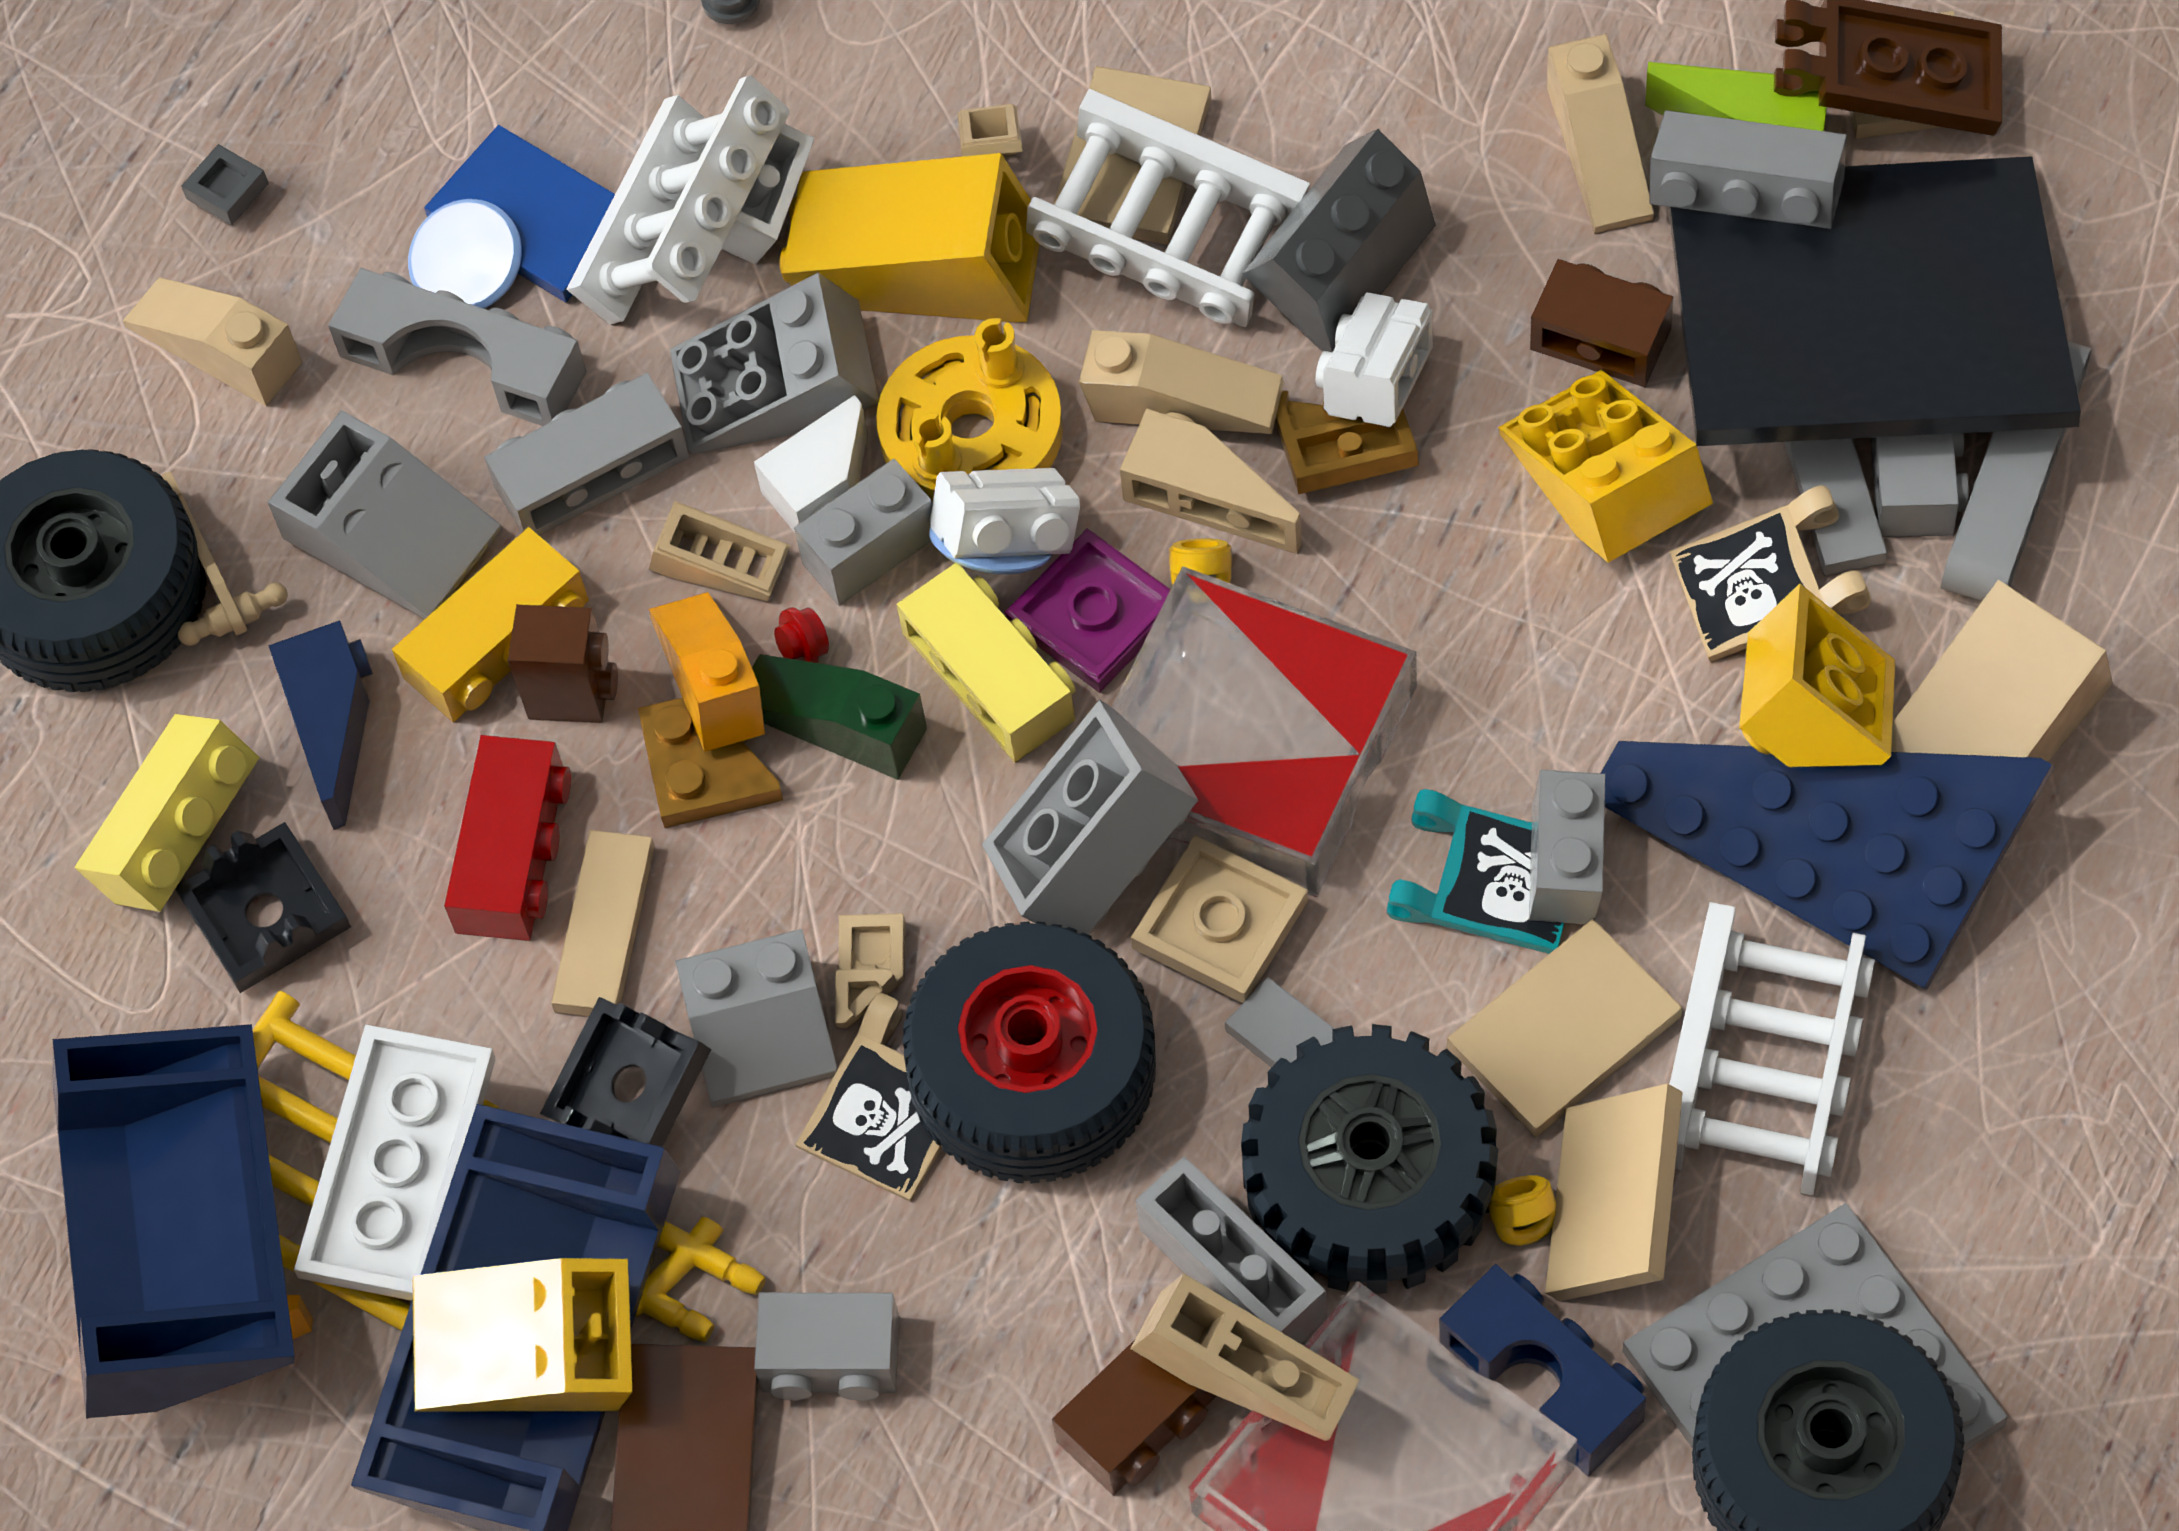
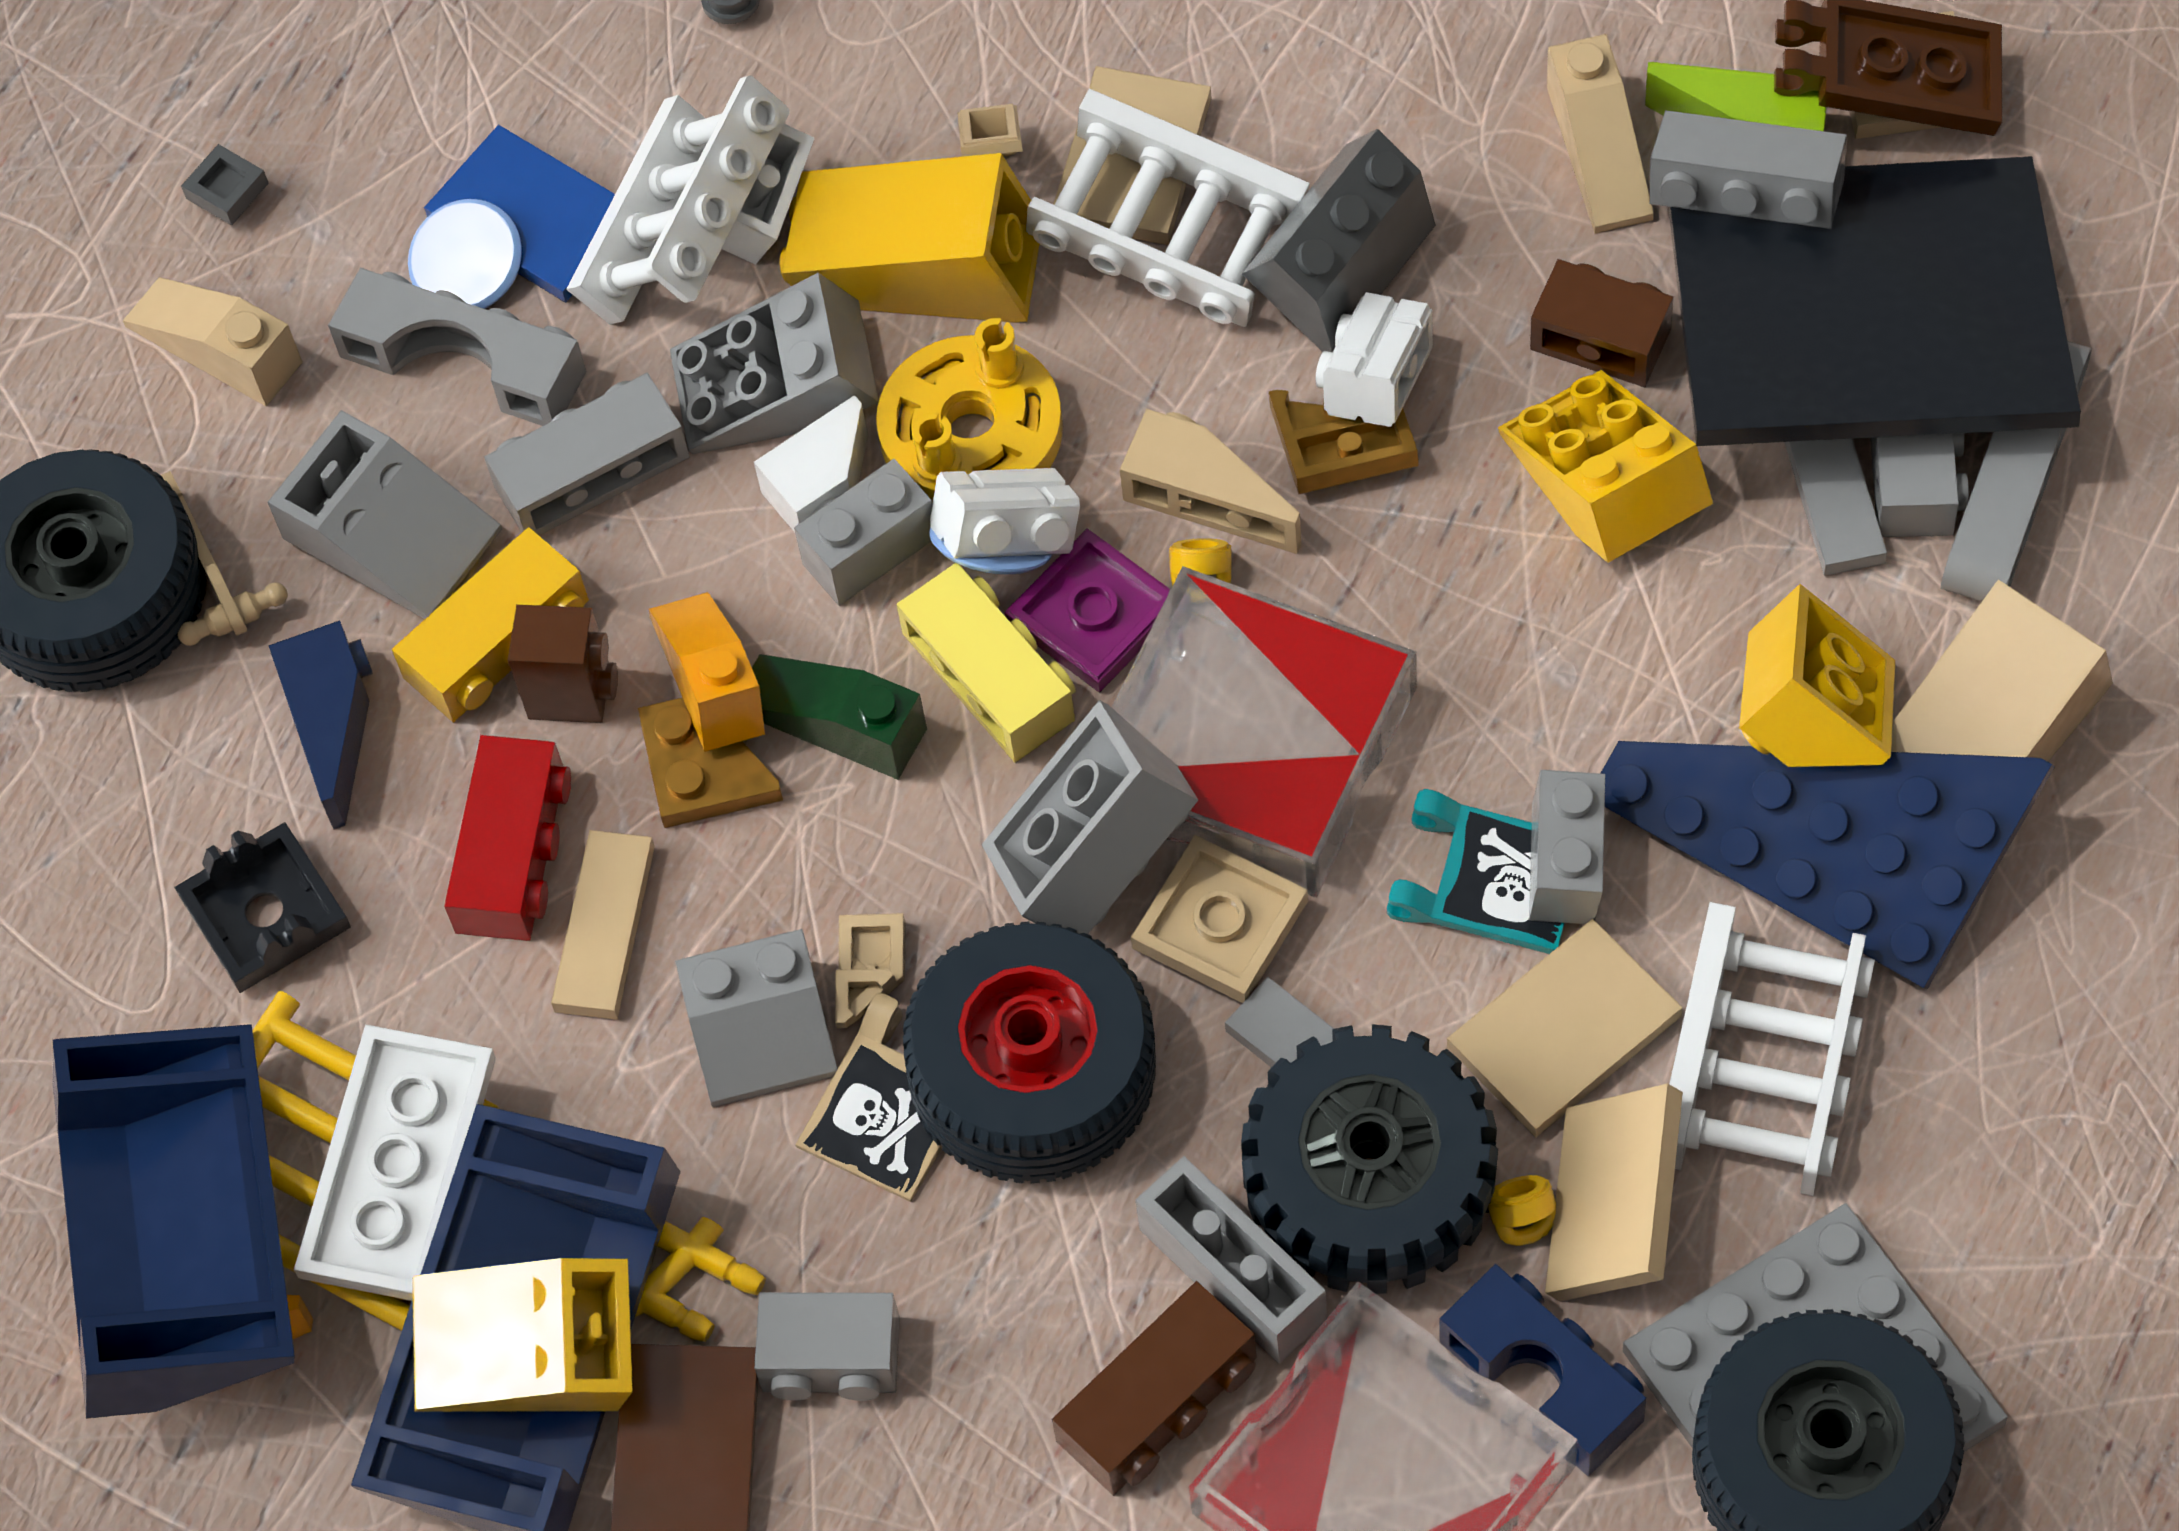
light yellow brick [74,714,260,912] -> none
black piece [540,997,712,1147] -> none
tan slope [649,501,791,602] -> none
red plate [774,607,829,663] -> none
tan slope [1079,330,1284,434] -> none
tan slope [1130,1273,1360,1441] -> none
flag [1669,485,1871,662] -> none

